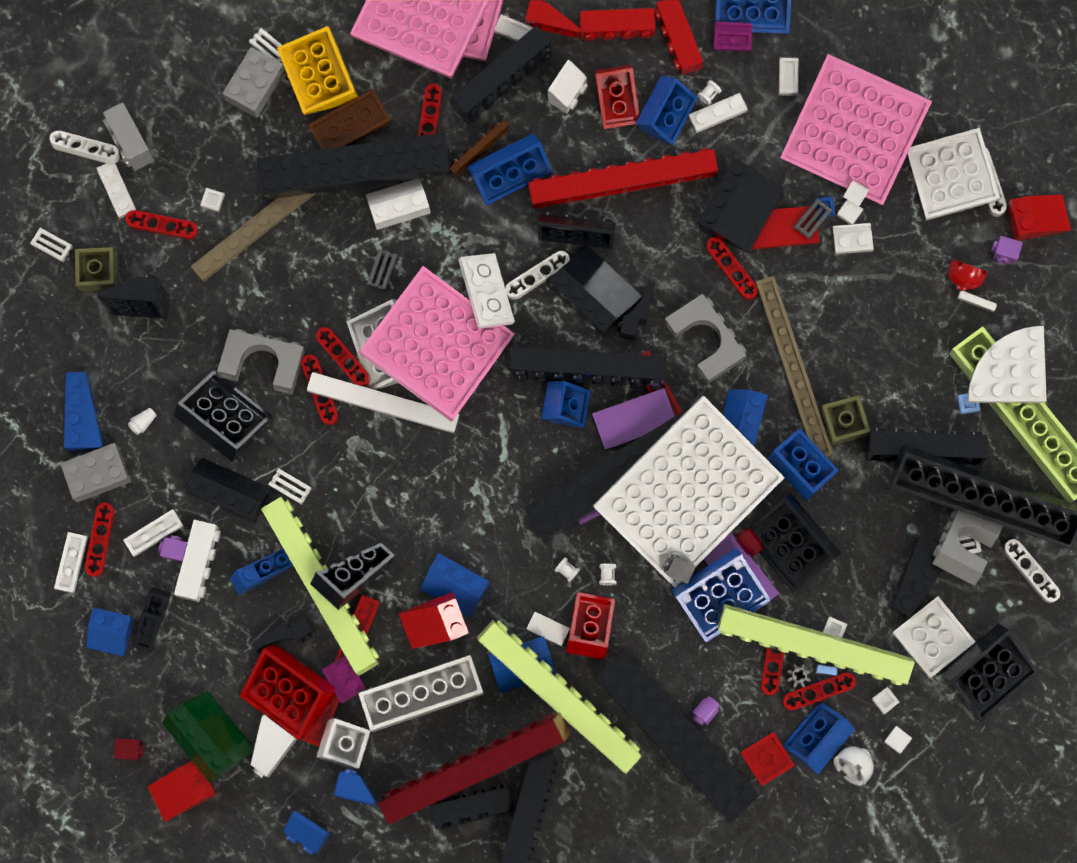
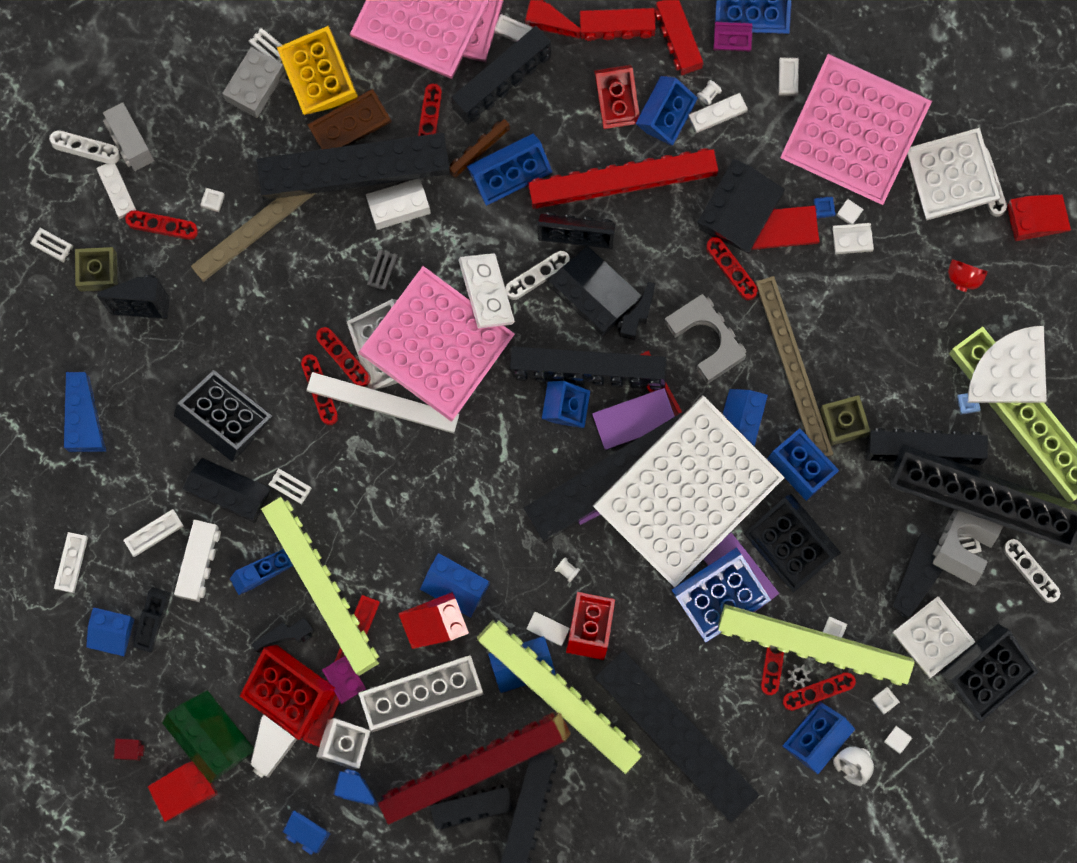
light grey brick [60,443,131,503] -> none
red beam [85,502,115,577] -> none
white cone [128,408,157,435] -> none
medium lavender brick [158,535,187,563] -> none
light grey arch [217,329,305,395] -> none
black wedge [310,543,395,610] -> none
white slope [548,60,588,113] -> none
white bush [599,564,617,586] -> none
dark grey brick [663,554,696,584] -> none
medium lavender brick [692,696,720,726] -> none
dark red brick [736,528,764,557] -> none
red plate [740,732,795,786] -> none
flat silver tile [794,199,832,240] -> none
light blue tile [815,665,837,676] -> none
white tile [843,180,869,206] -> none
white tile [957,291,997,312] -> none
medium lavender brick [991,236,1023,265] -> none

